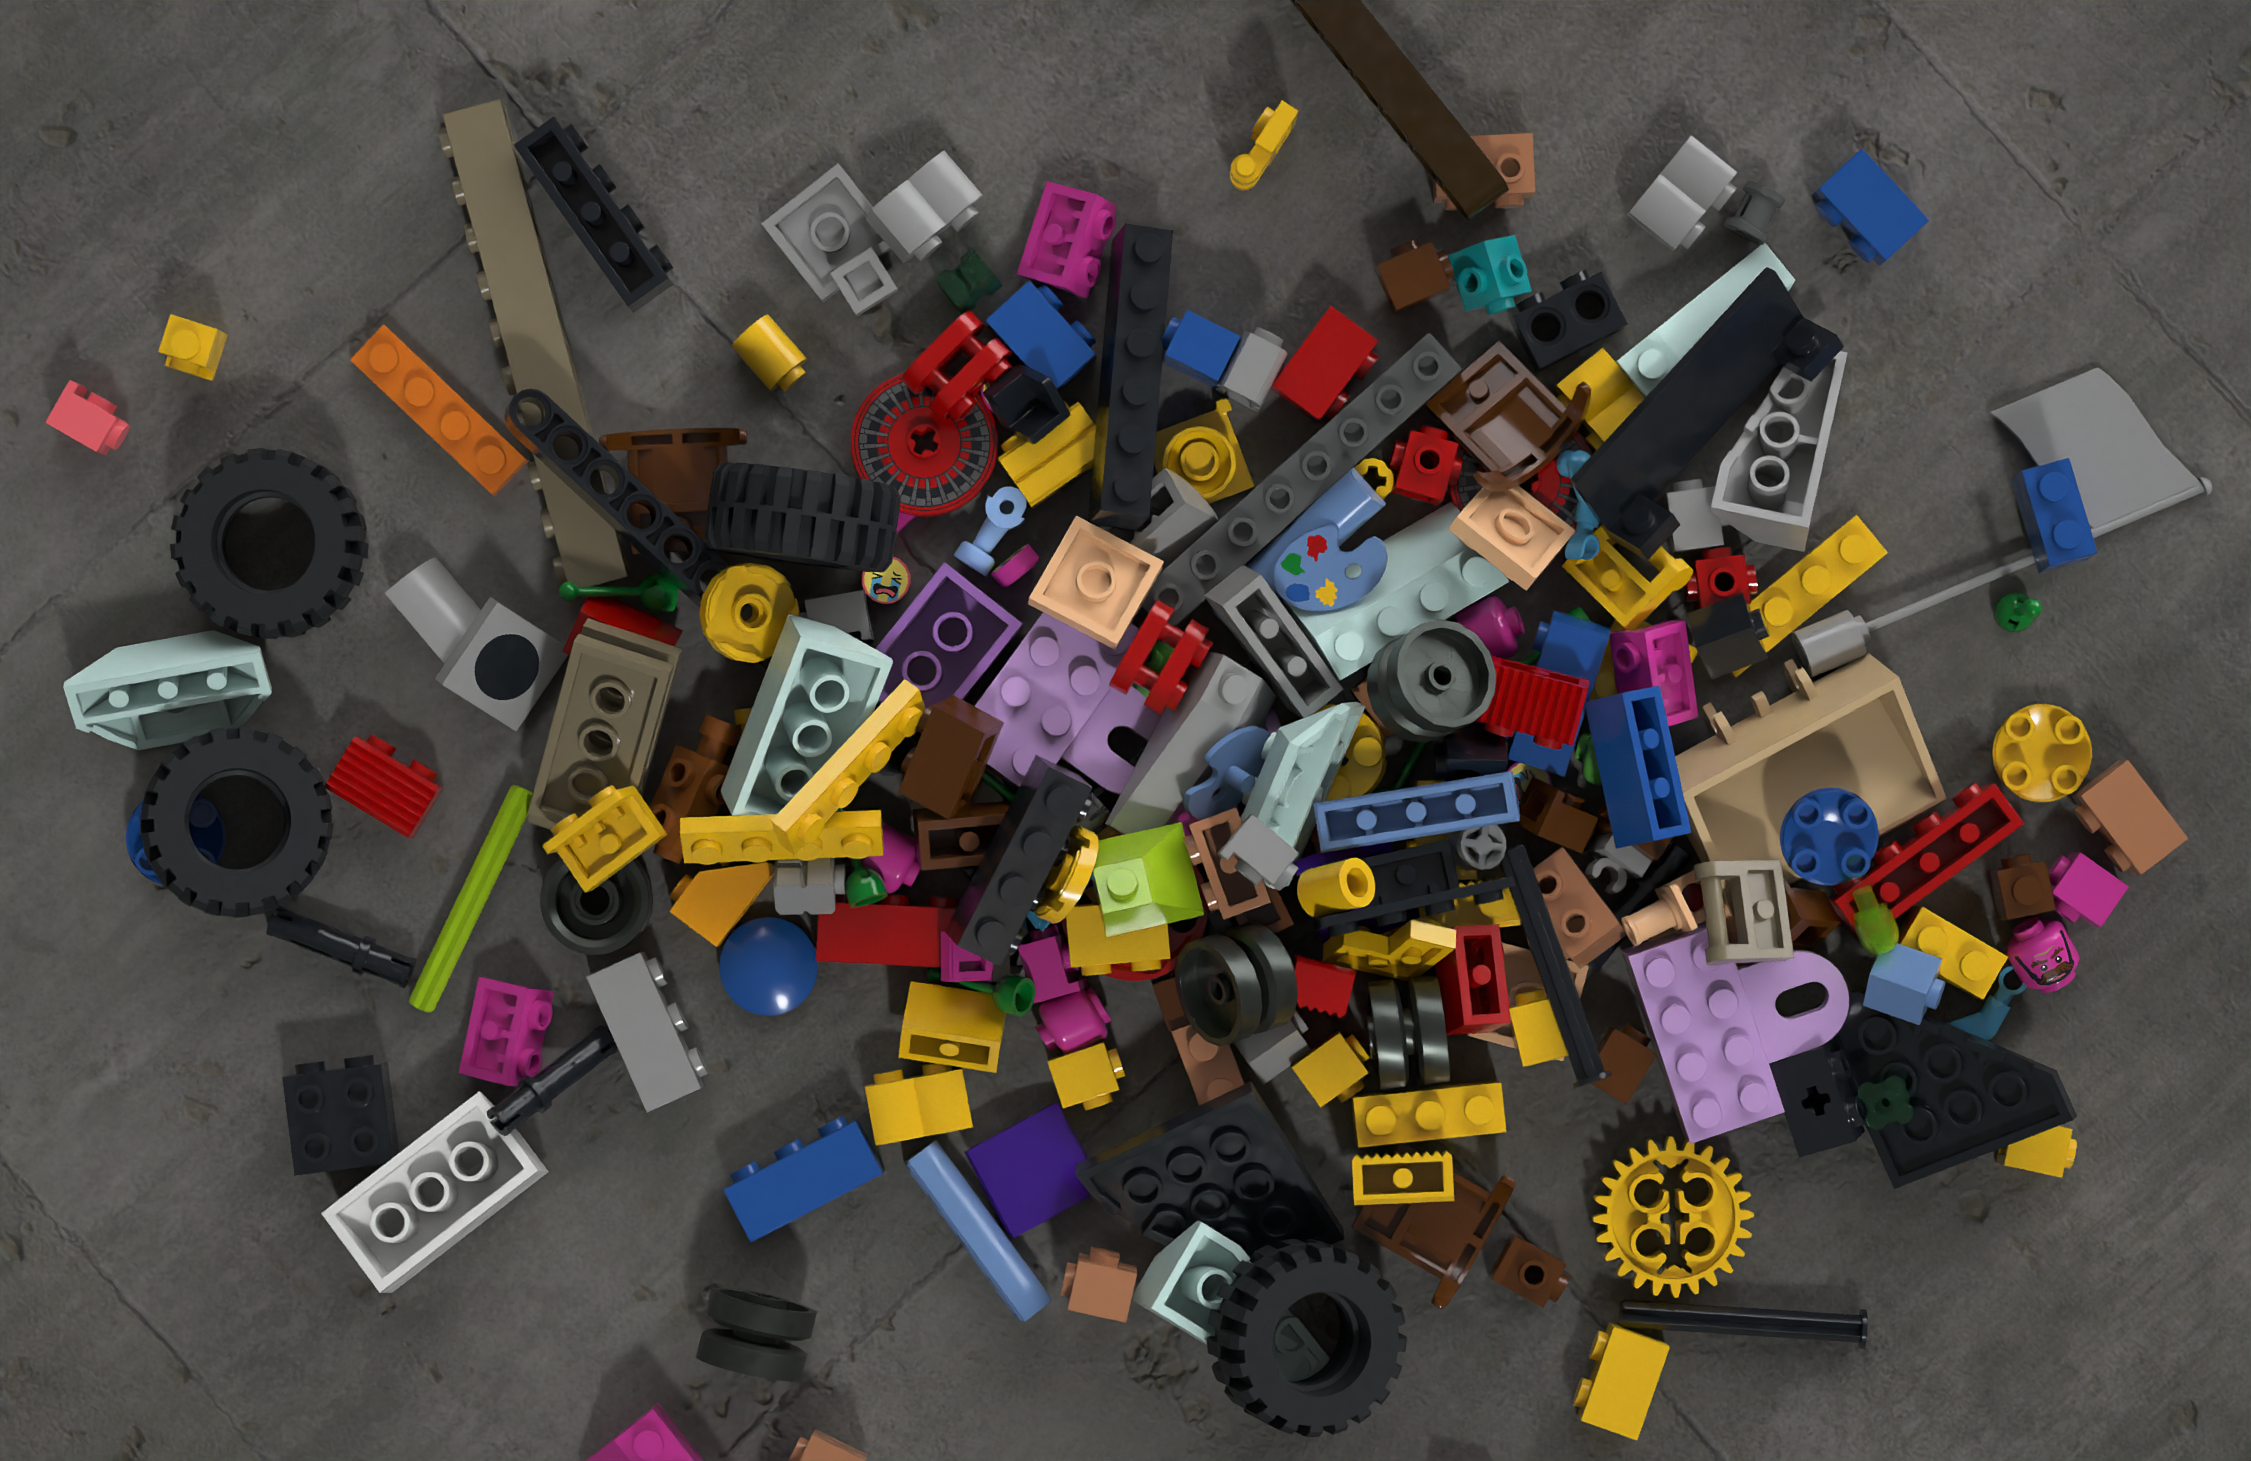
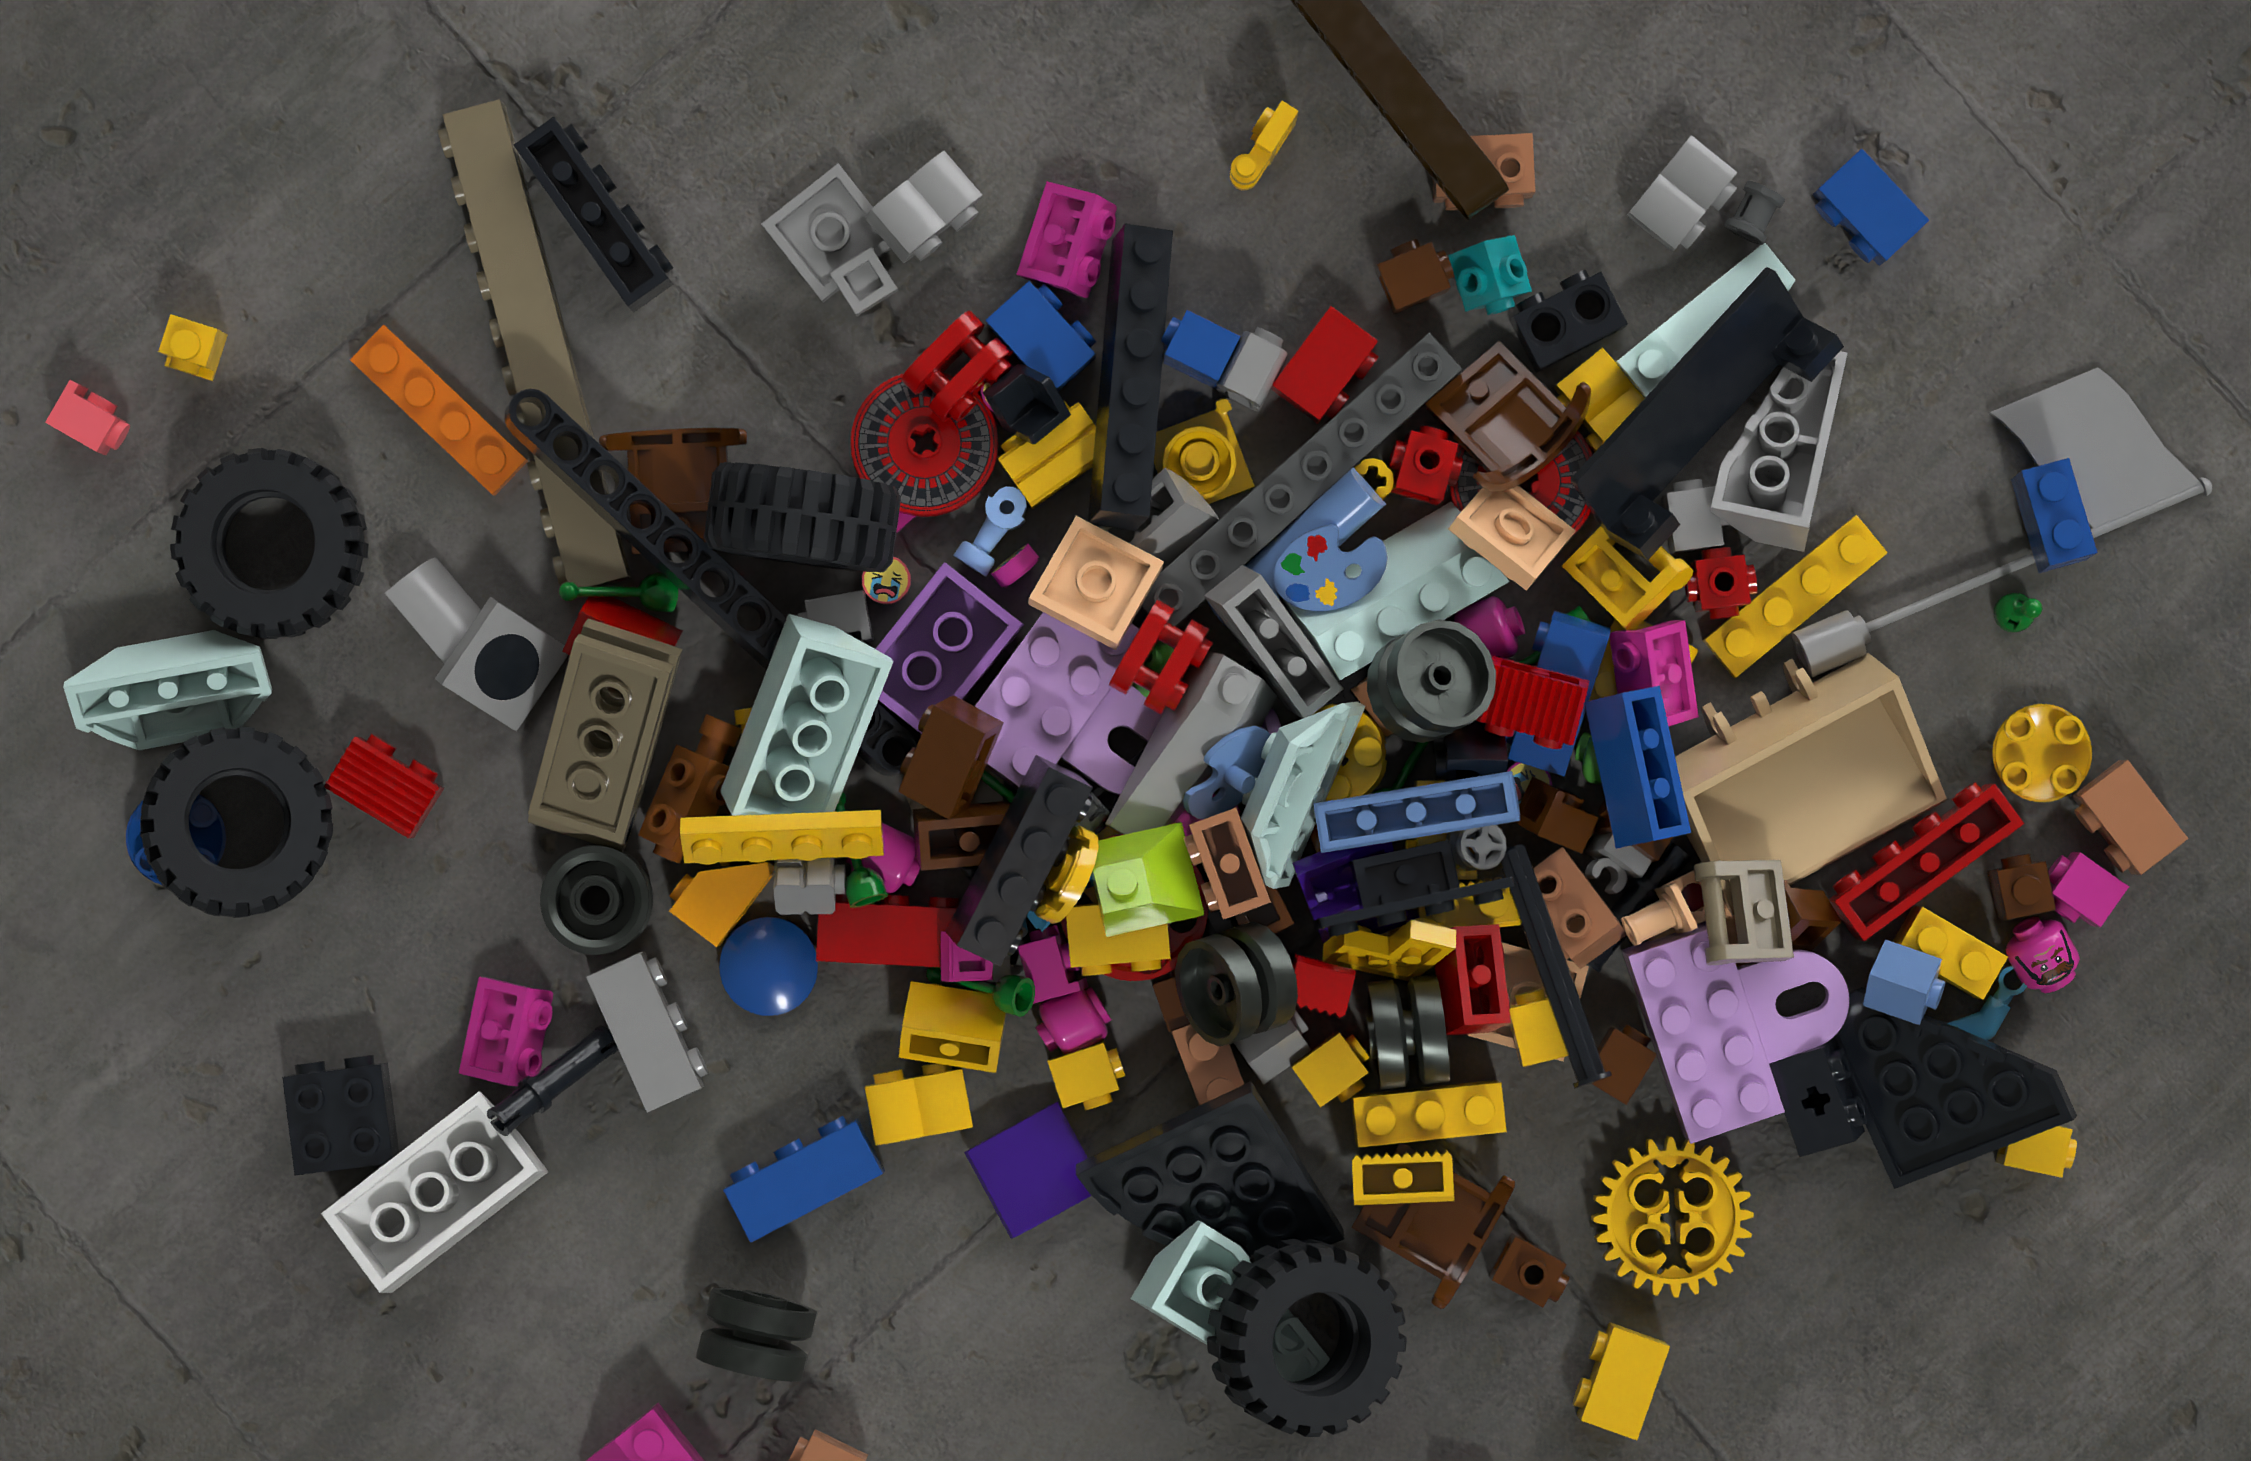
black pin [266,906,416,988] -> none
lime axle [409,785,533,1013] -> none
yellow bracket [542,785,667,893] -> none
yellow plate [699,562,799,663] -> none
yellow brick [731,314,807,392] -> none
yellow plate [771,679,926,855] -> none
medium blue brick [904,1140,1052,1322] -> none
clear green wheel [934,248,1003,314] -> none
nougat brick [1060,1247,1137,1323] -> none
light grey brick [1217,814,1299,891] -> none
yellow brick [1297,858,1375,918] -> none
dark azure arm [1557,450,1600,560] -> none
black axle [1619,1300,1868,1349] -> none
black brick [1687,593,1770,679] -> none
blue dish [1780,787,1879,885] -> none
clear neon green cylinder [1852,885,1899,955] -> none
clear green plate [1858,1076,1914,1130] -> none

